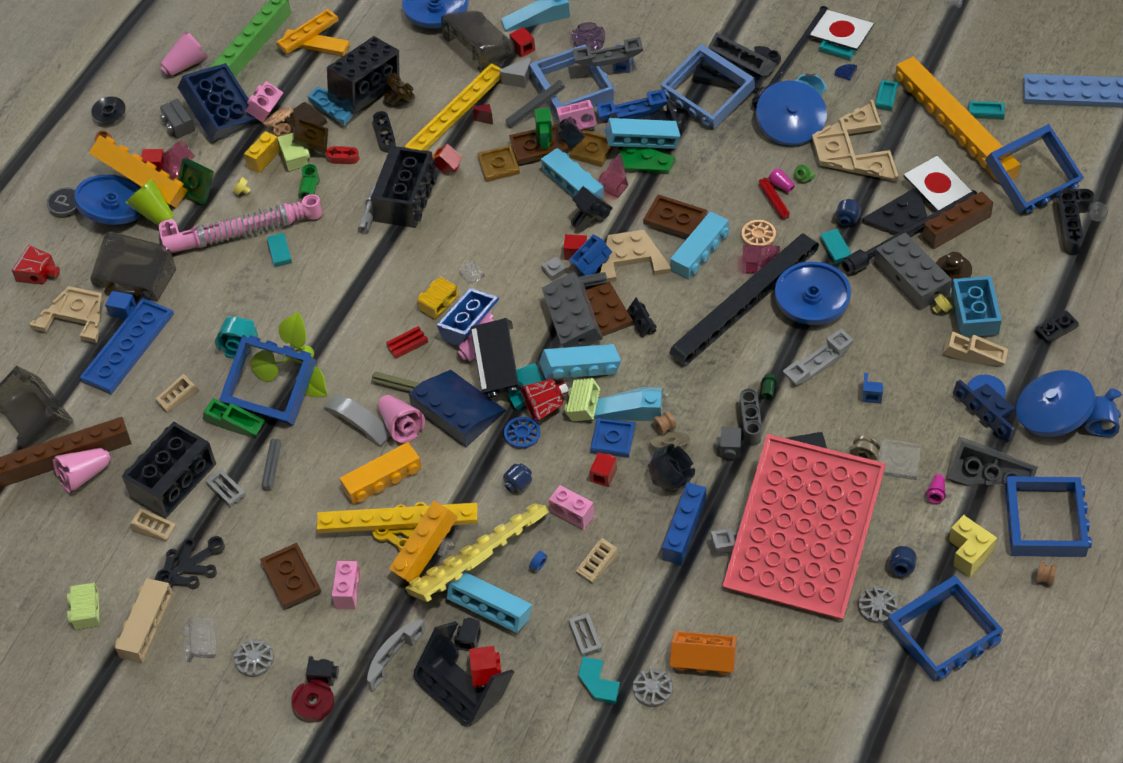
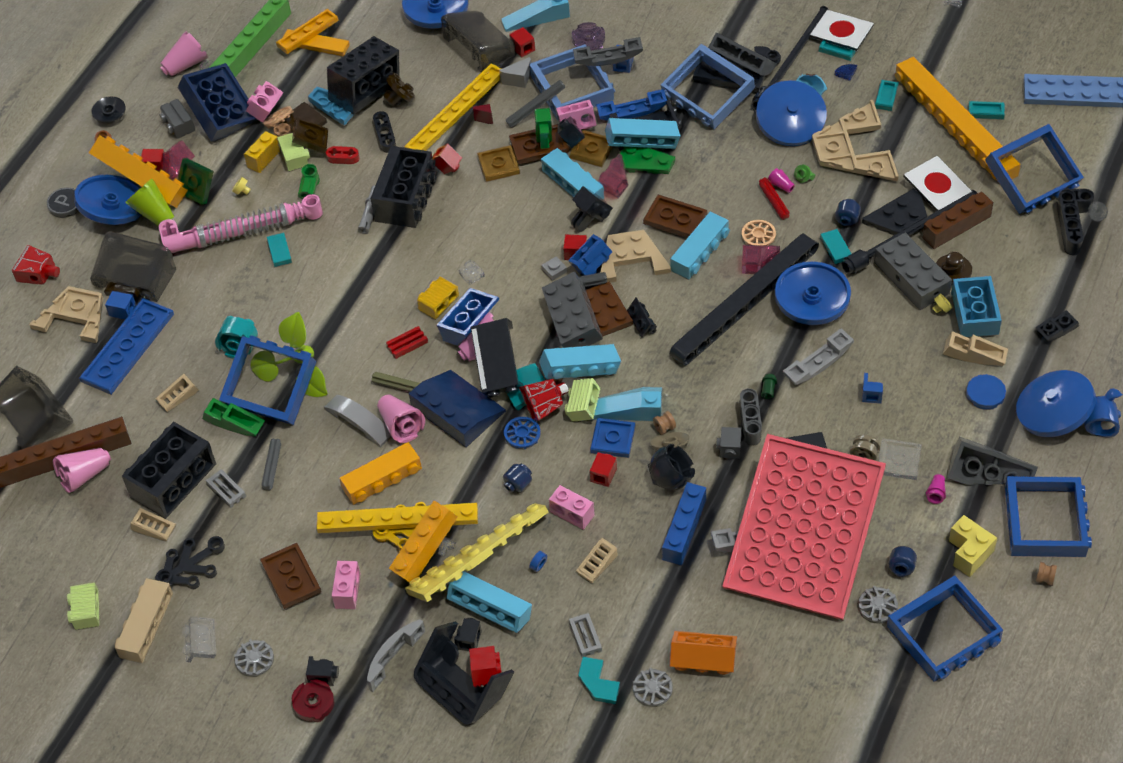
dark blue bracket [953,380,1015,442] -> none

